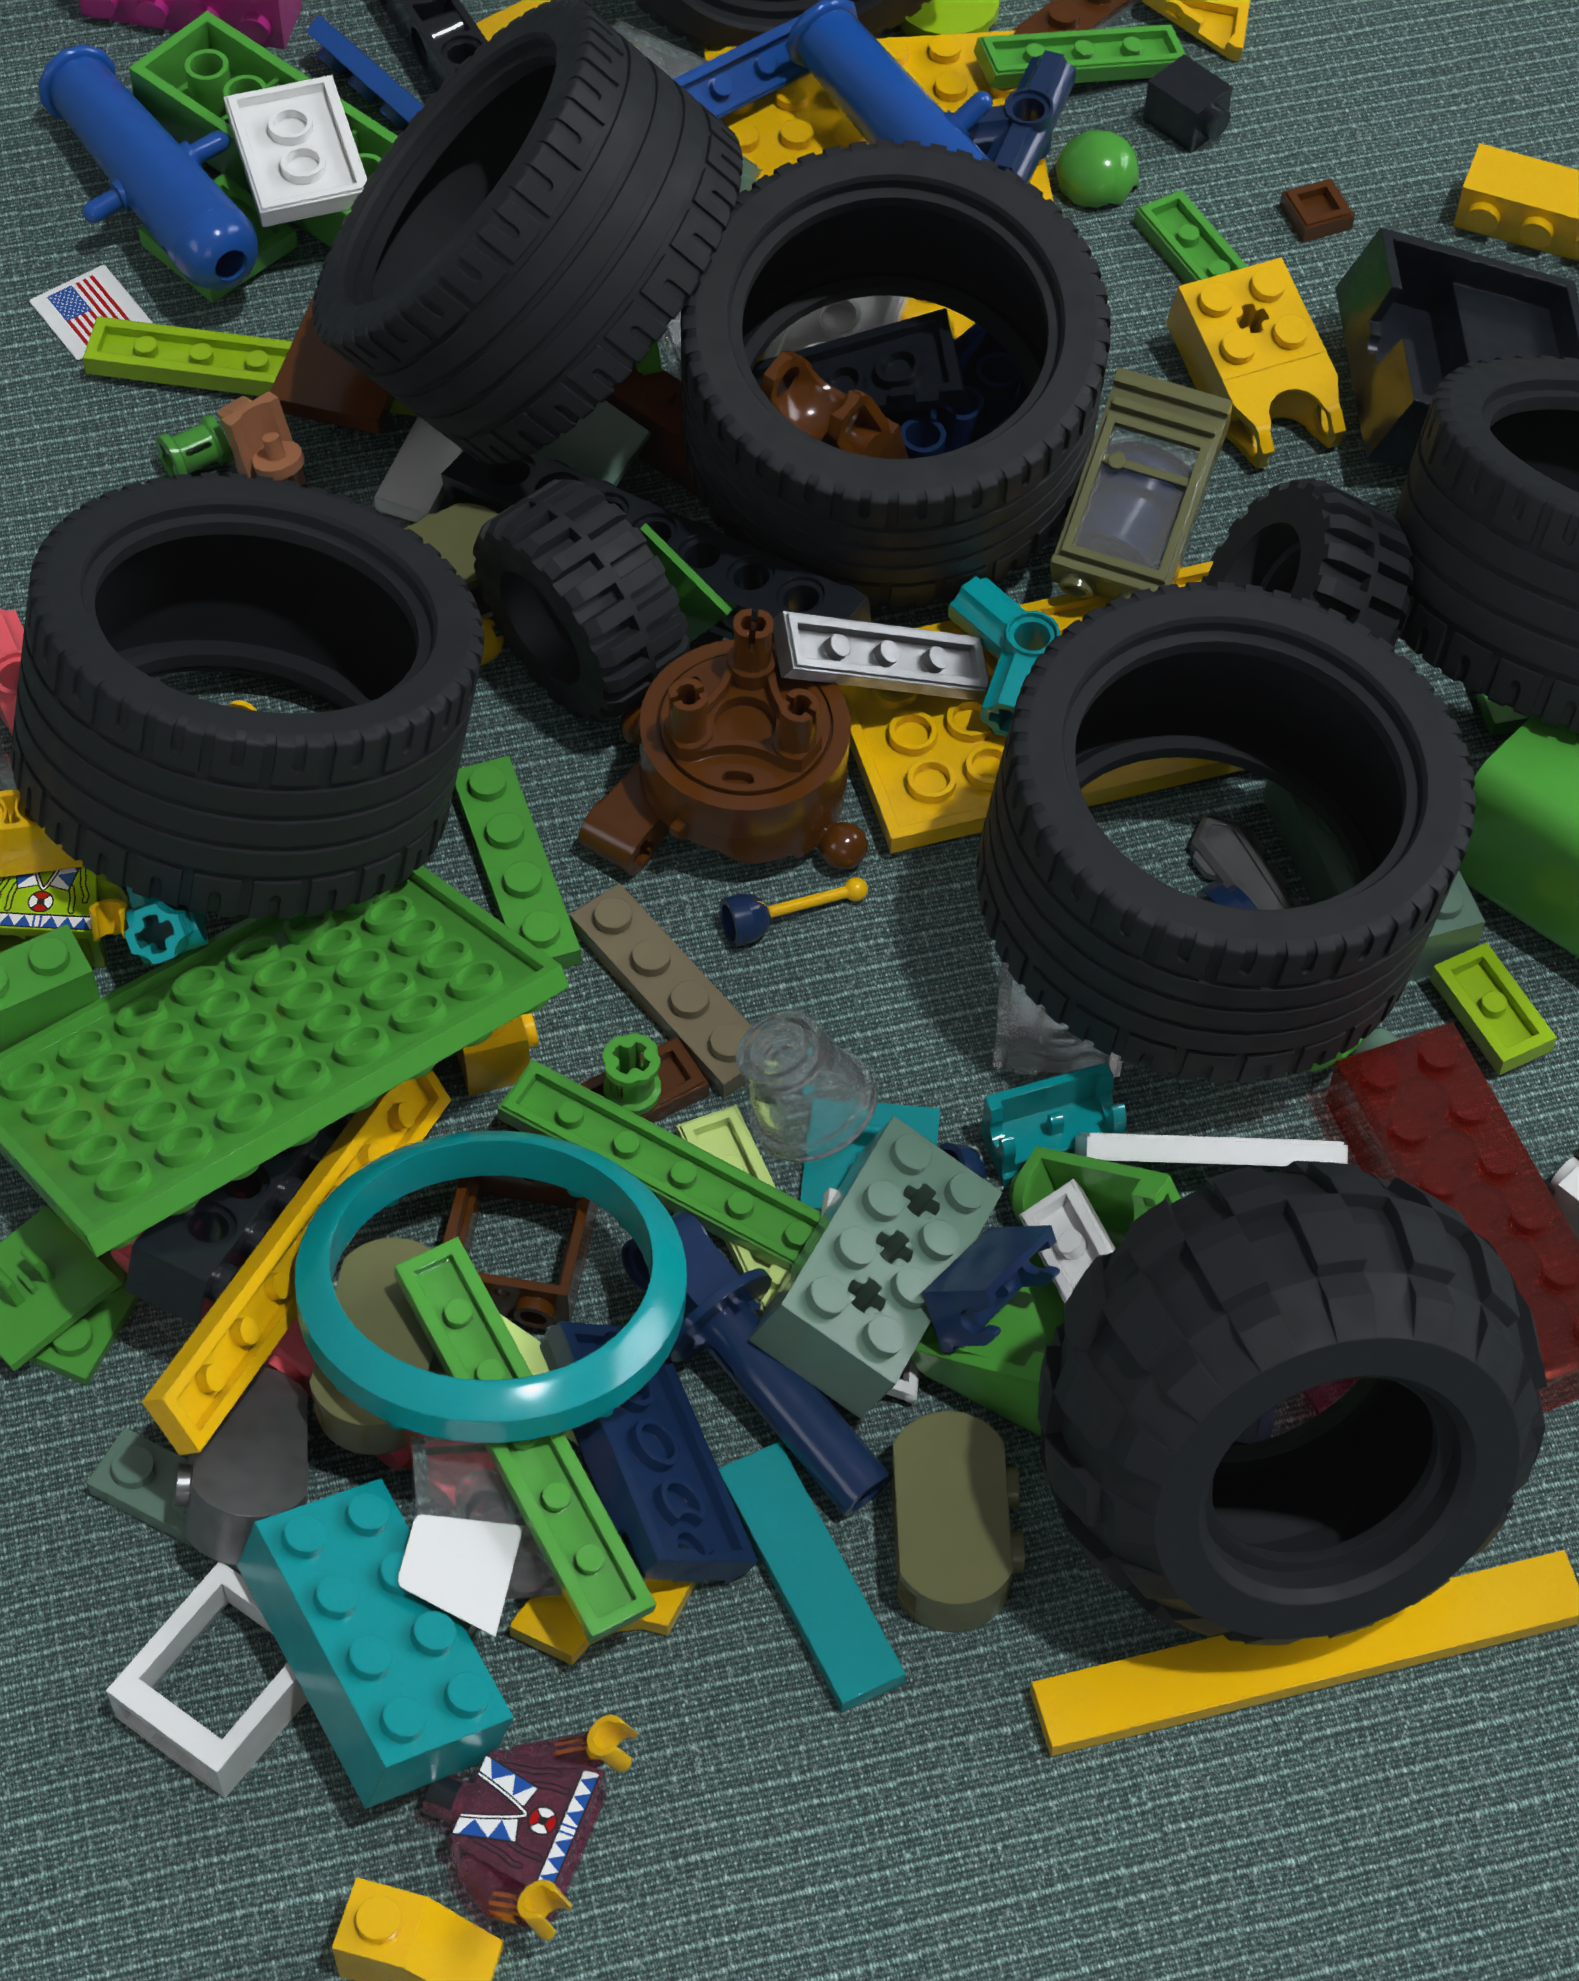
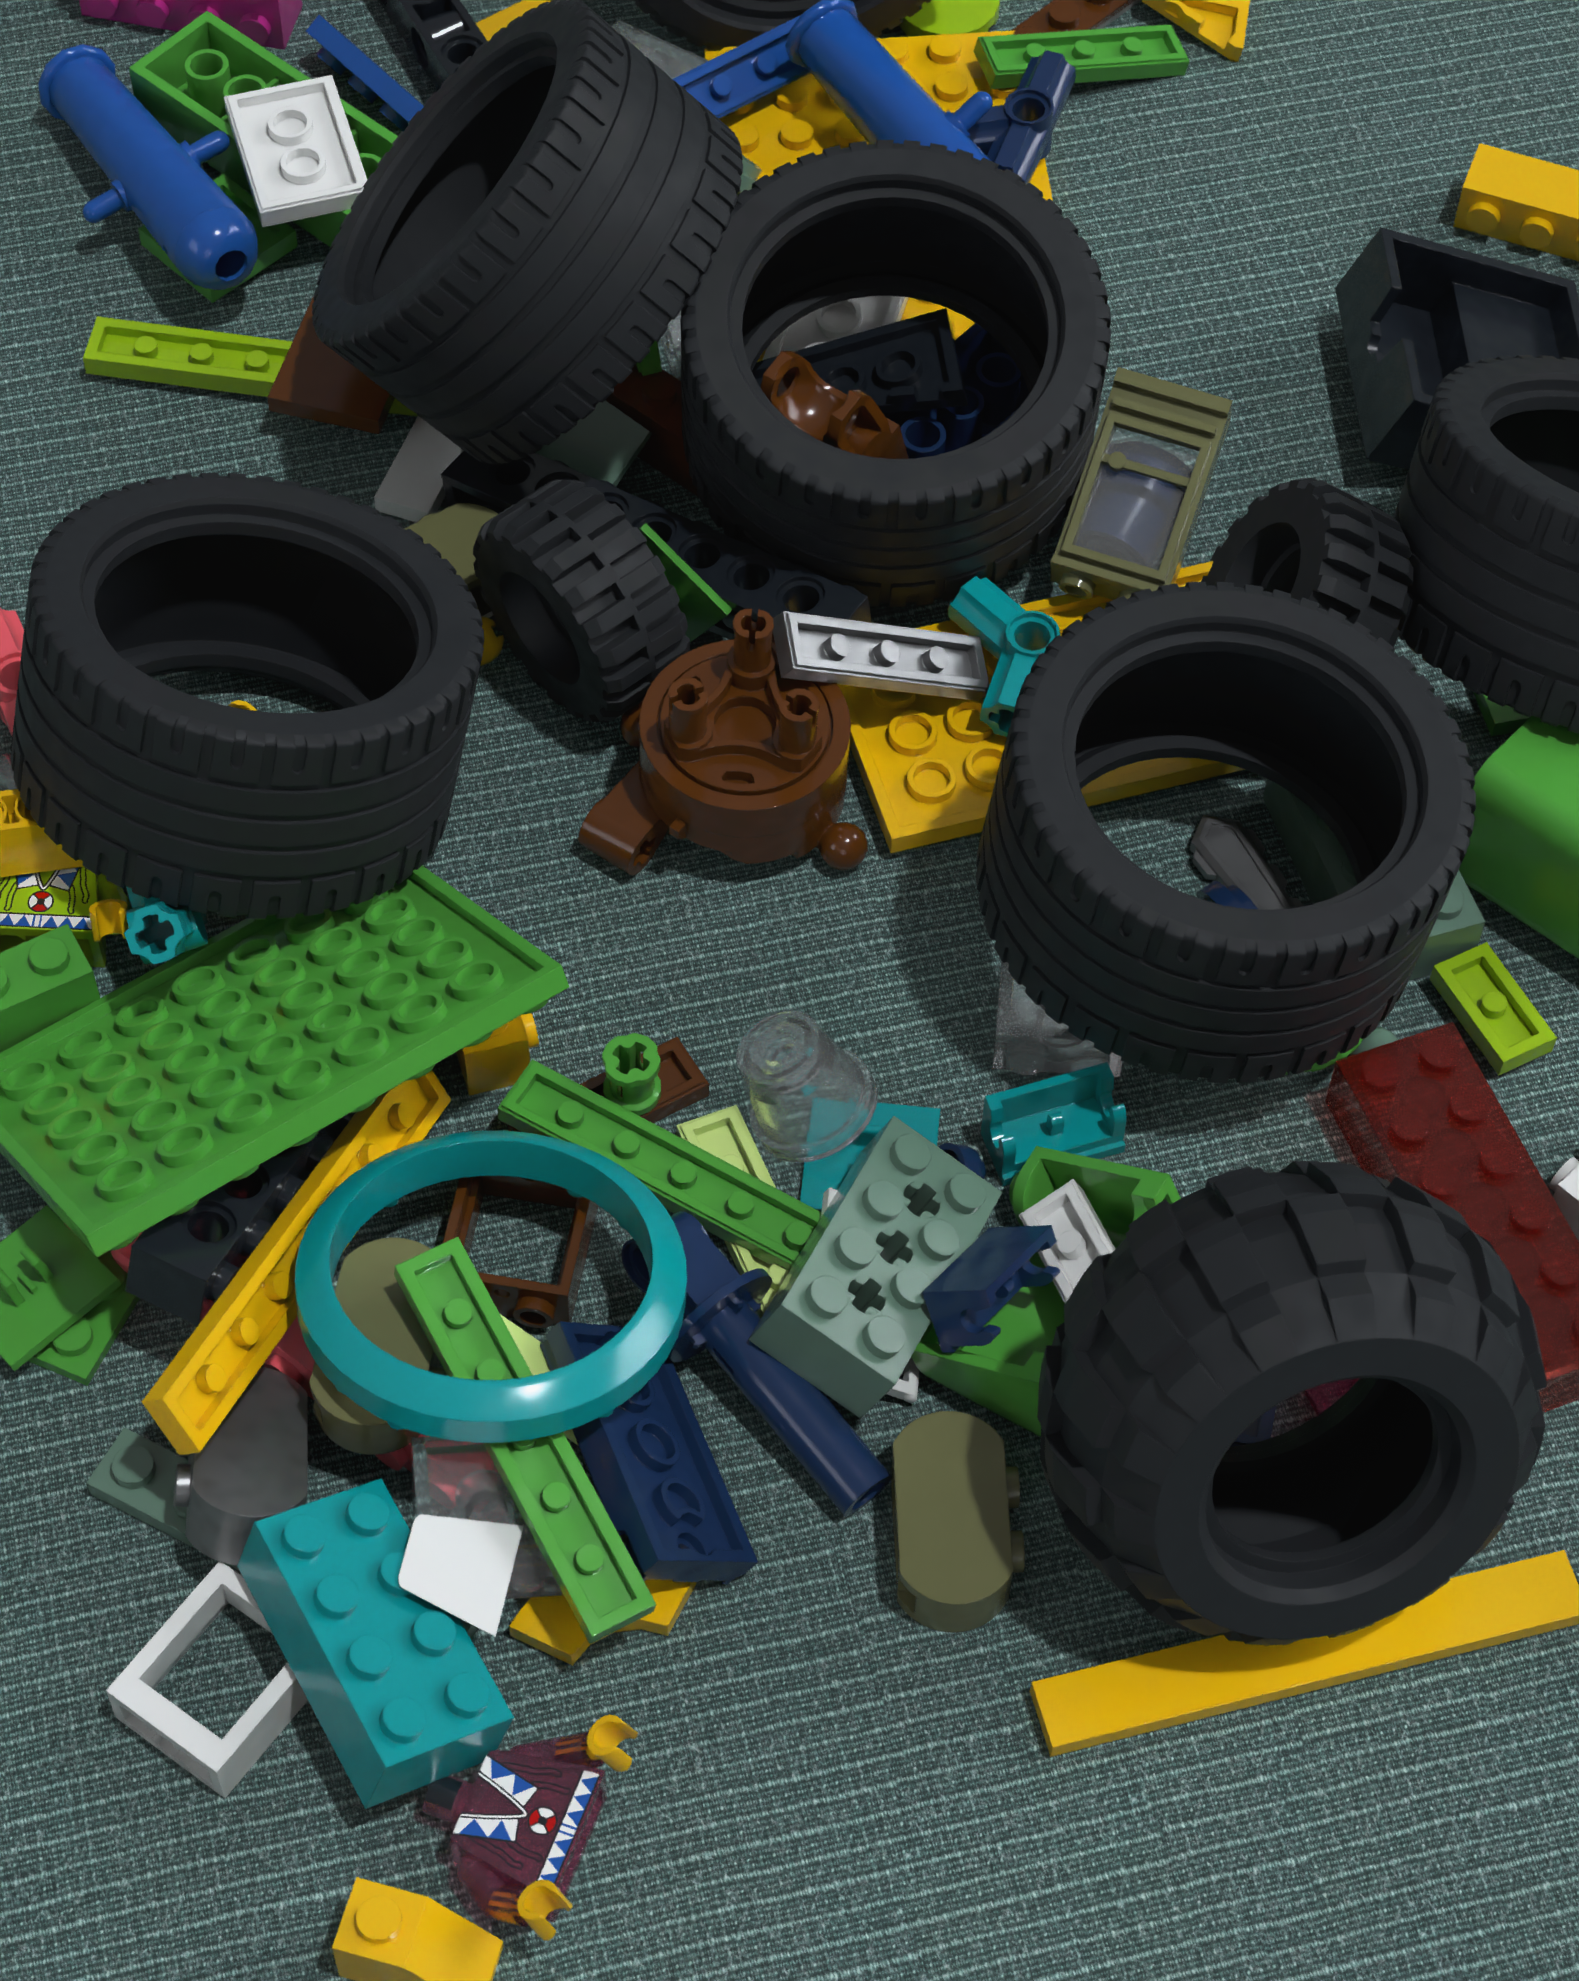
sticker [30,265,152,360] -> none
bright green bush [156,414,232,479] -> none
nougat hips [217,391,307,486] -> none
bright green plate [454,756,582,968] -> none
dark tan plate [569,883,775,1098] -> none
teal tile [718,1442,906,1713] -> none
hinge [719,877,868,947] -> none
bright green hair [1056,129,1139,208] -> none
white tile [1075,1132,1348,1166] -> none
bright green tile [1134,190,1248,284] -> none
black brick [1143,54,1233,153] -> none
yellow brick [1166,257,1346,469] -> none
reddish brown tile [1279,178,1355,243] -> none

